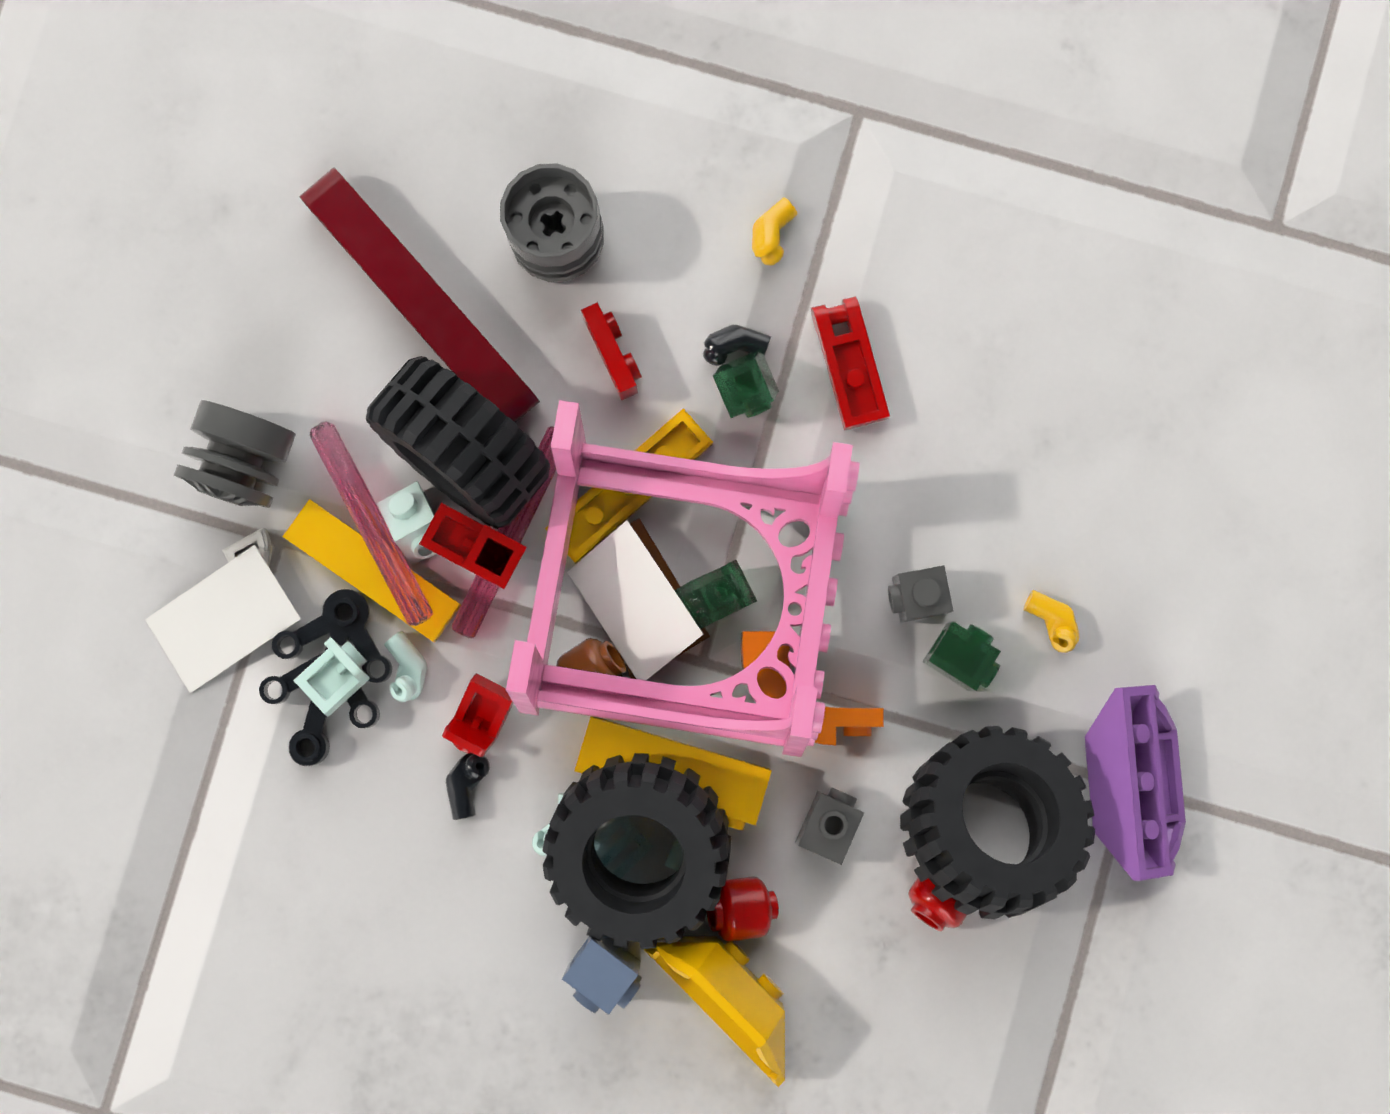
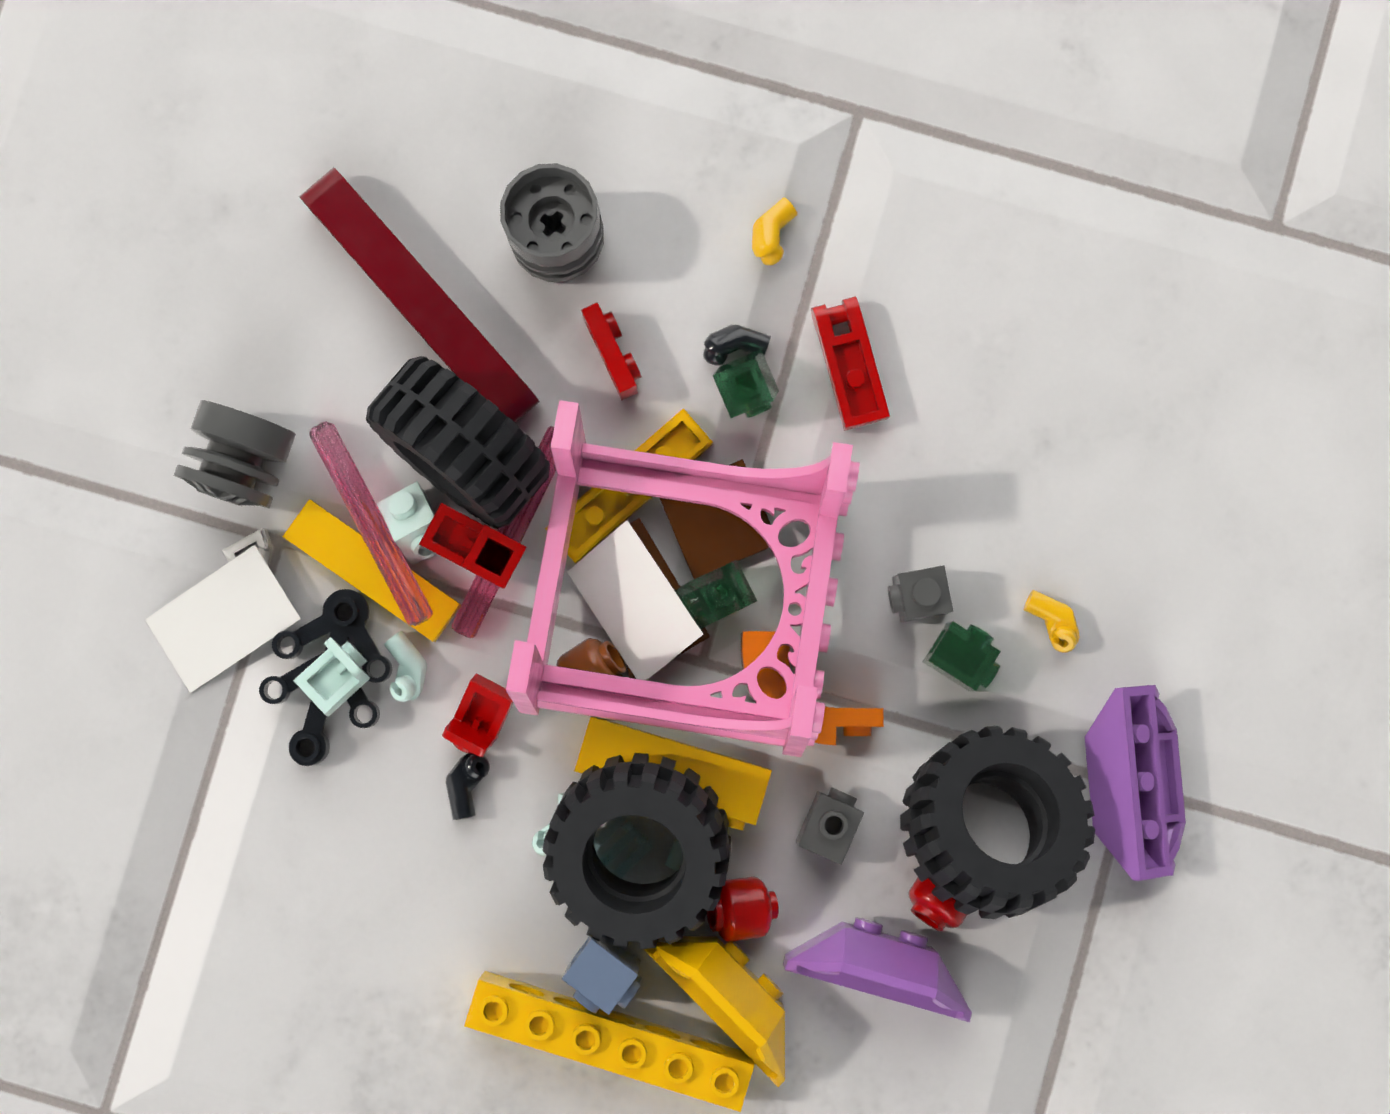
none -> yellow brick [464,971,754,1112]
none -> reddish brown tile [659,459,771,580]
none -> medium lavender wedge [783,917,972,1022]

